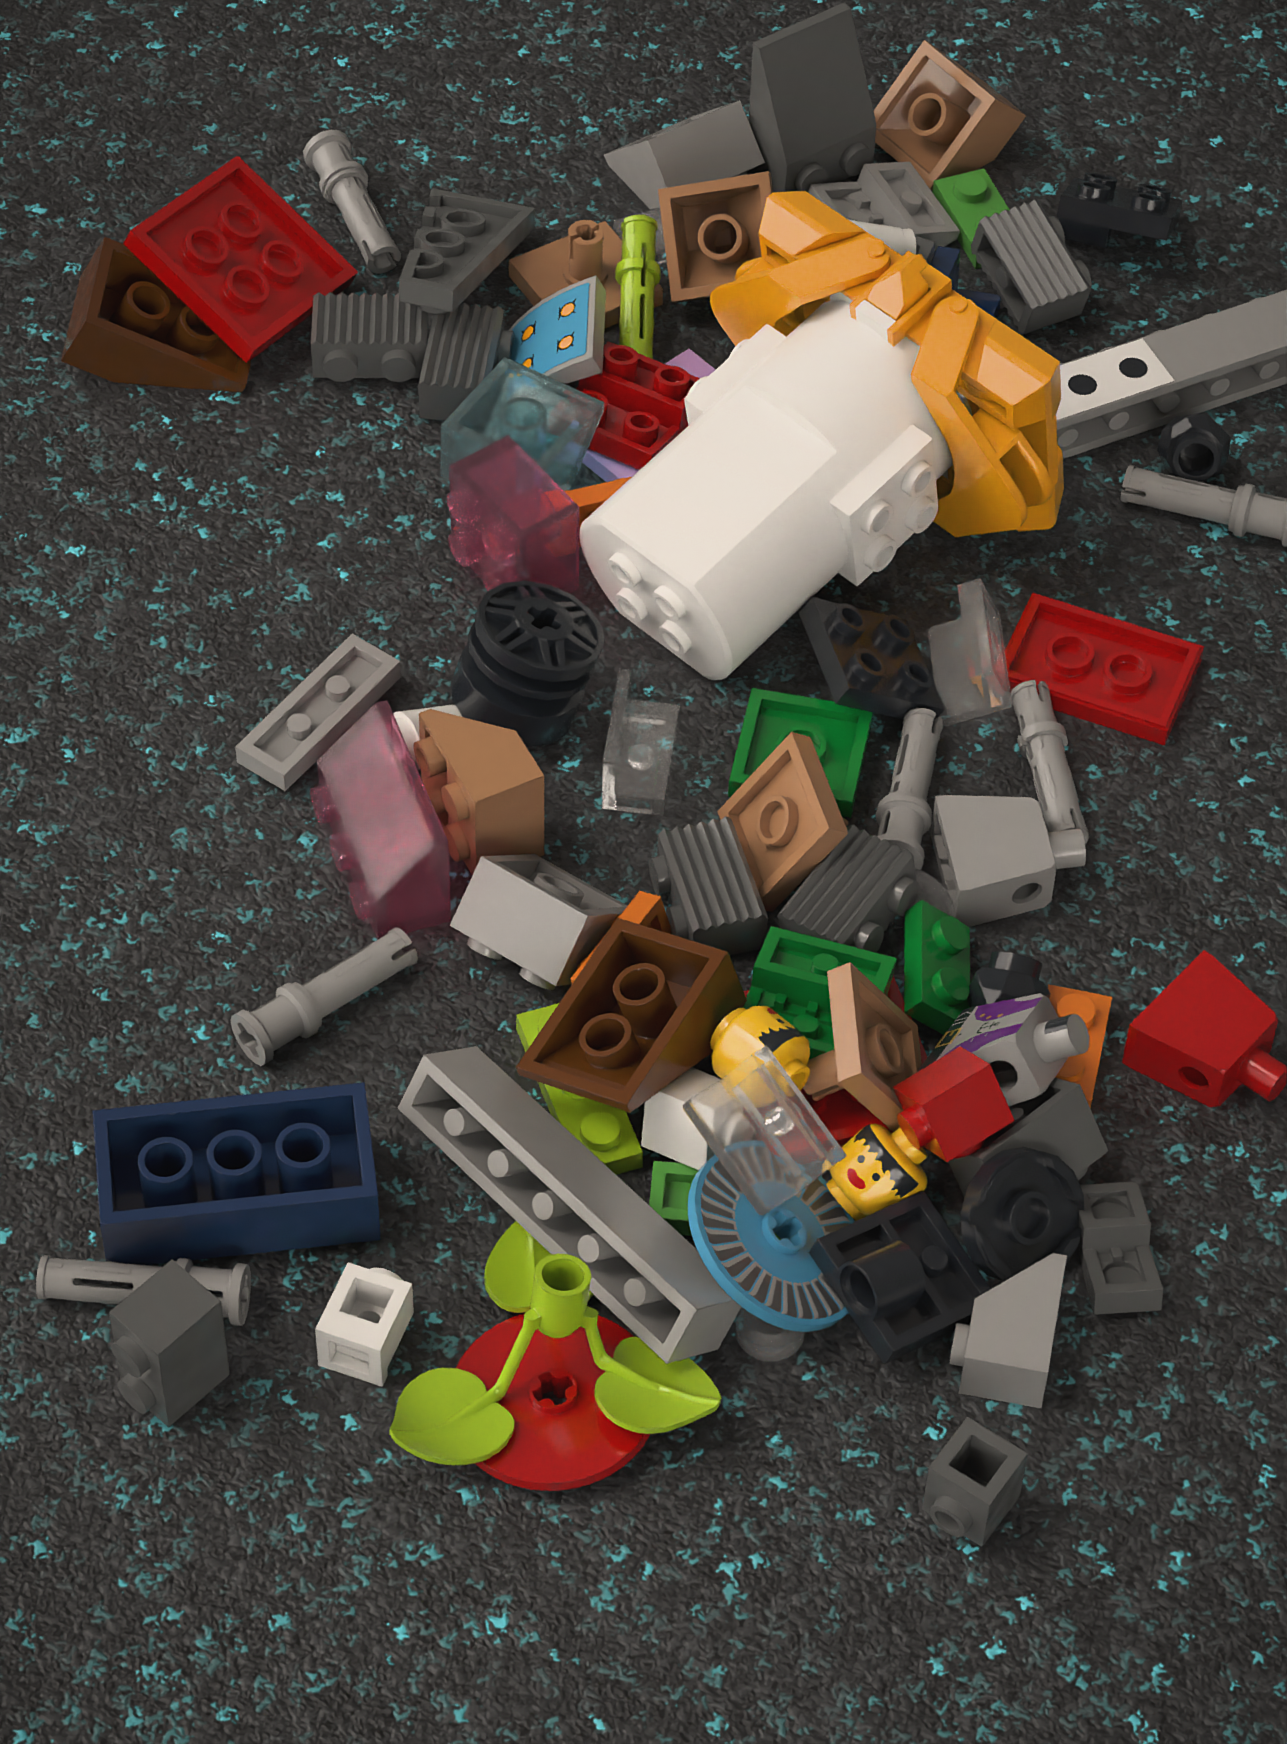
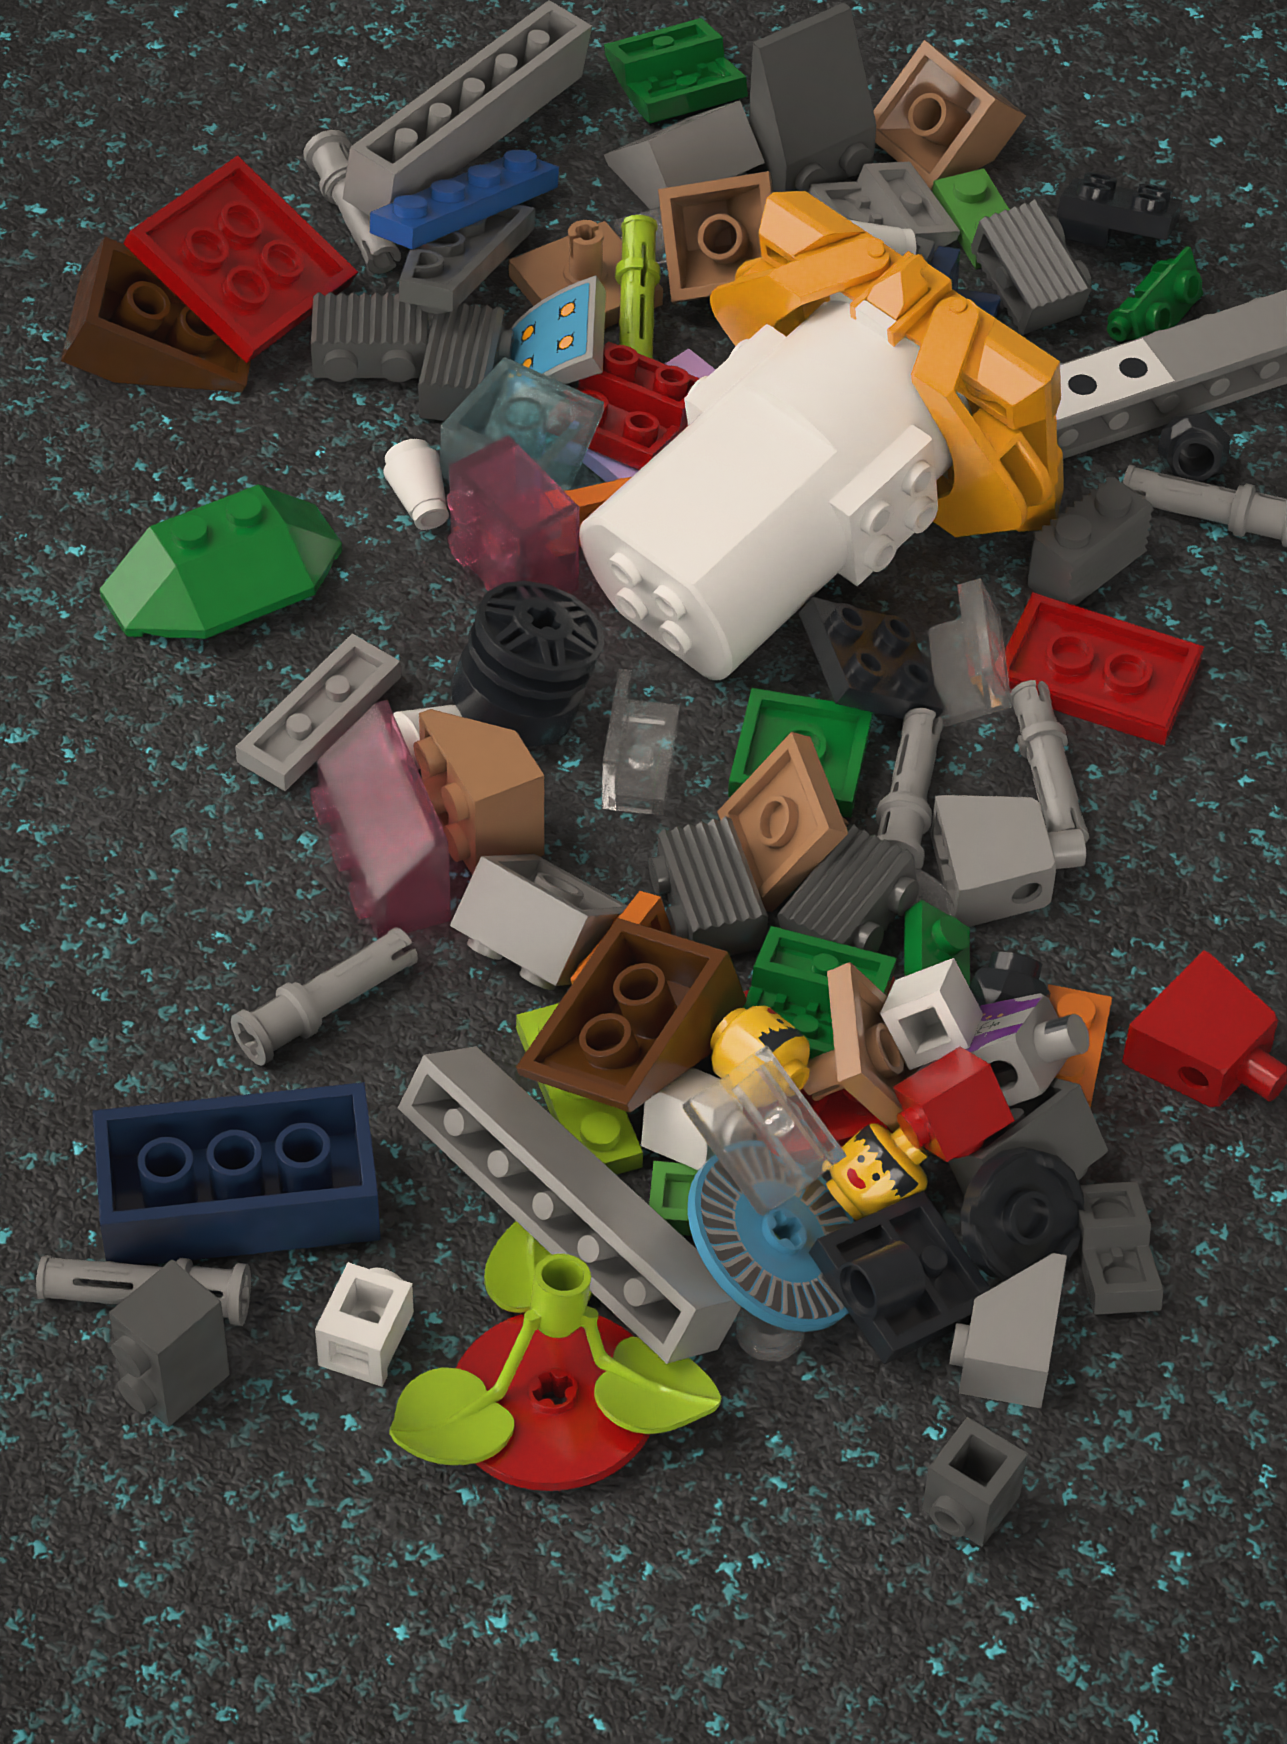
none -> green wedge [100,484,342,639]
none -> light grey brick [342,0,592,216]
none -> blue plate [370,150,559,250]
none -> white cone [383,439,449,530]
none -> green slope [604,18,748,124]
none -> white brick [880,958,983,1070]
none -> dark grey brick [1027,477,1154,606]
none -> green hinge [1107,246,1204,341]

